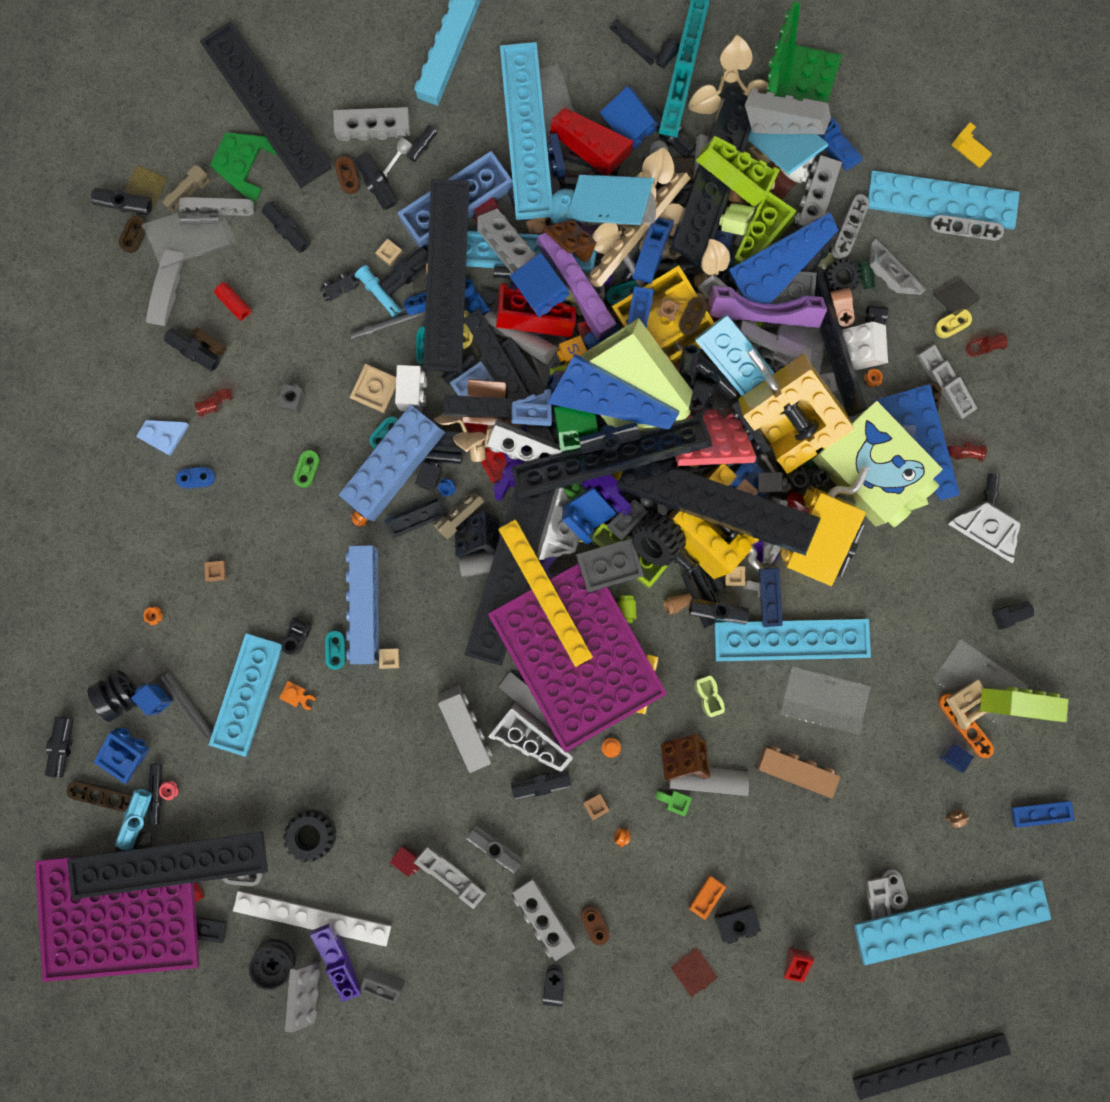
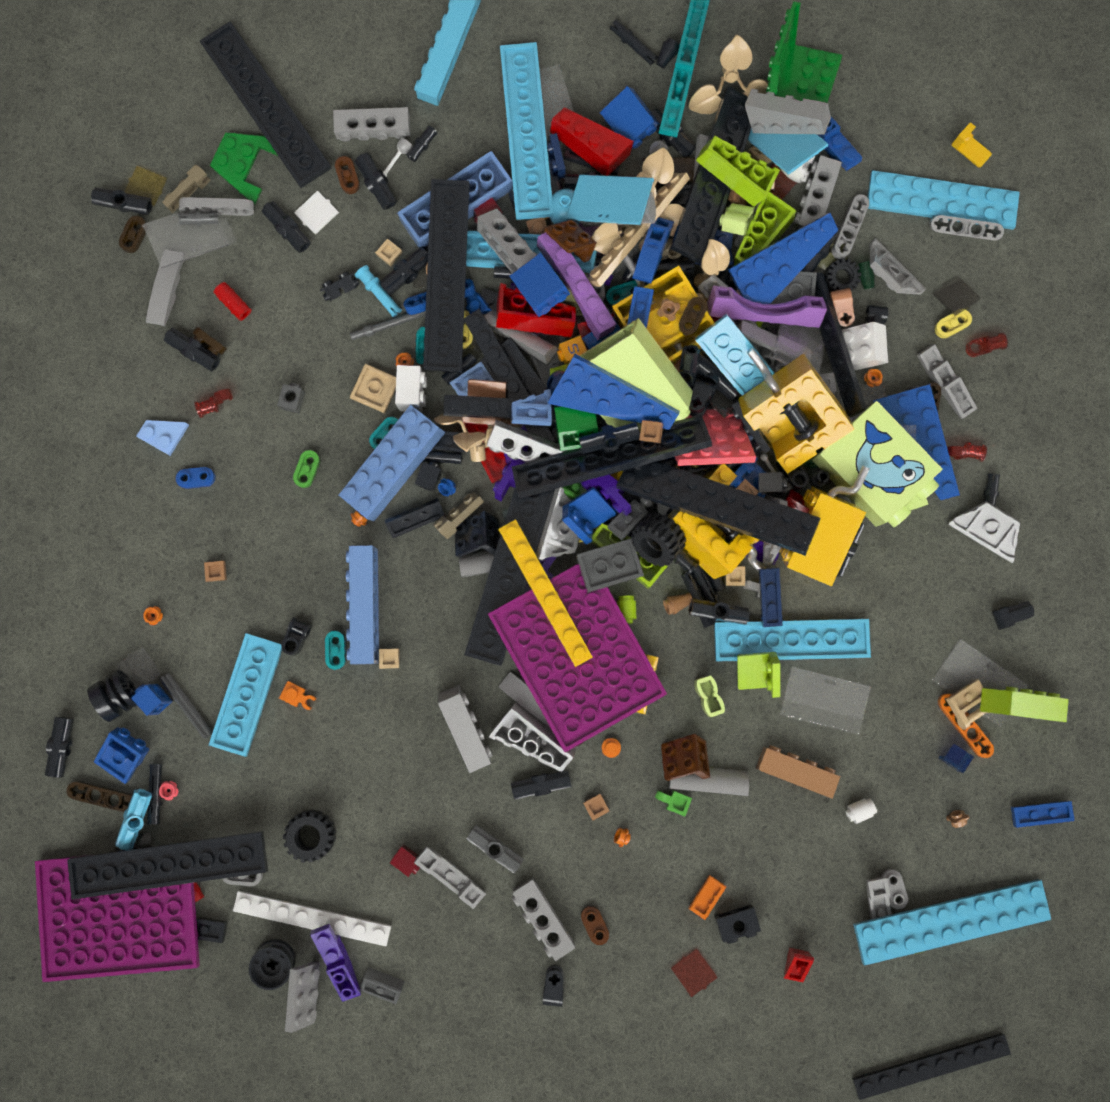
none -> white piece [294,191,339,235]
none -> orange plate [396,353,414,367]
none -> medium nougat plate [639,420,663,443]
none -> lime bracket [737,652,780,698]
none -> white brick [846,798,877,824]

